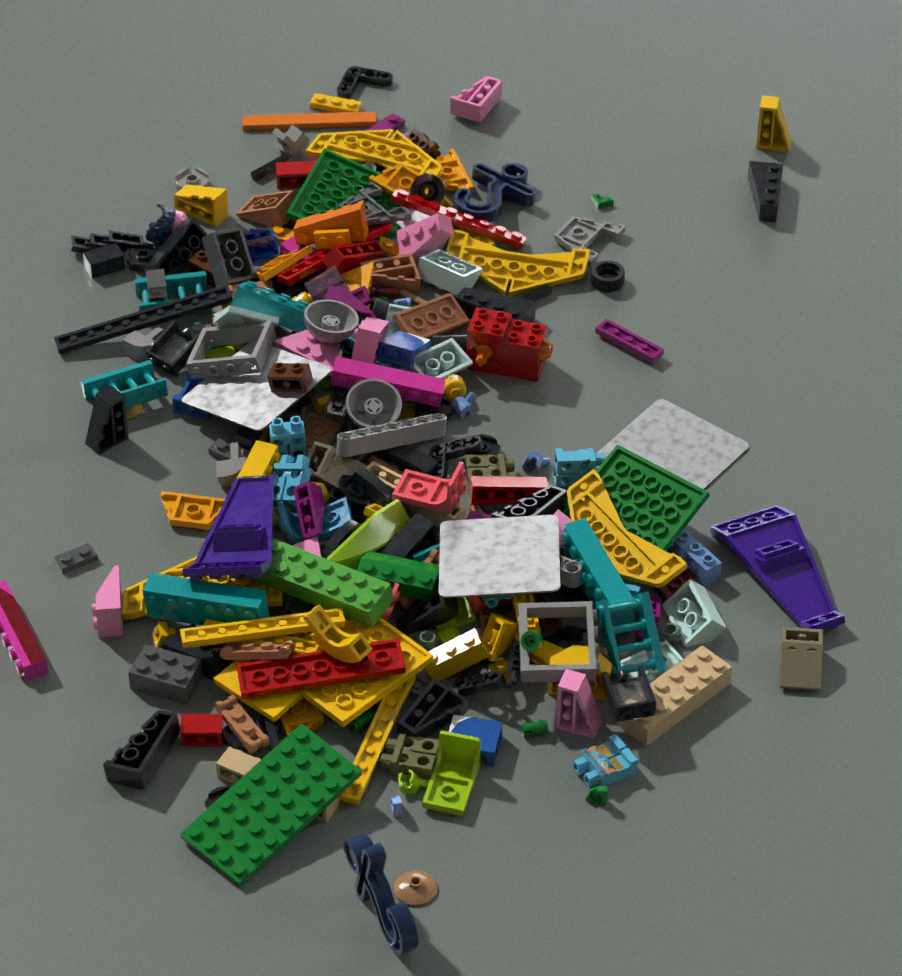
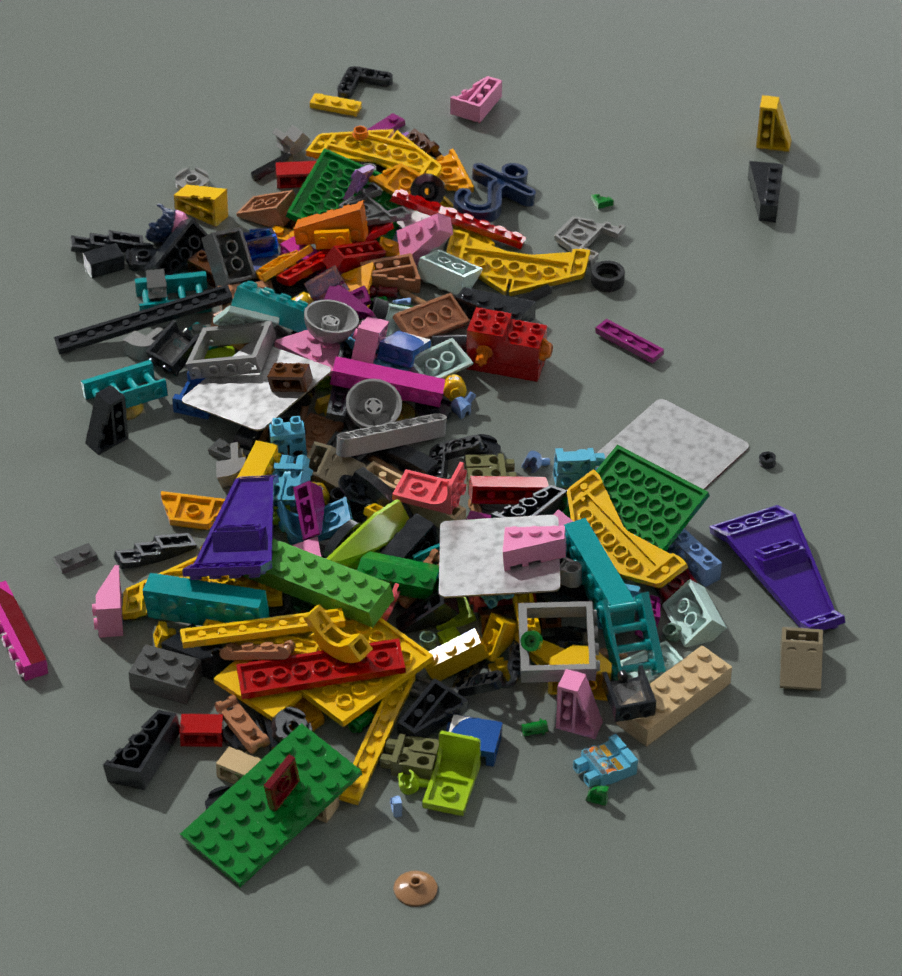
orange tile [242,111,376,130] -> none
dark blue piece [343,833,419,955] -> none
none -> black slope [113,533,197,569]
none -> dark red tile [264,754,300,811]
none -> black plate [271,707,312,742]
none -> medium lavender wing [343,164,375,200]
none -> orange plate [352,126,369,141]
none -> bright pink wedge [503,525,566,571]
none -> black bush [759,451,776,469]

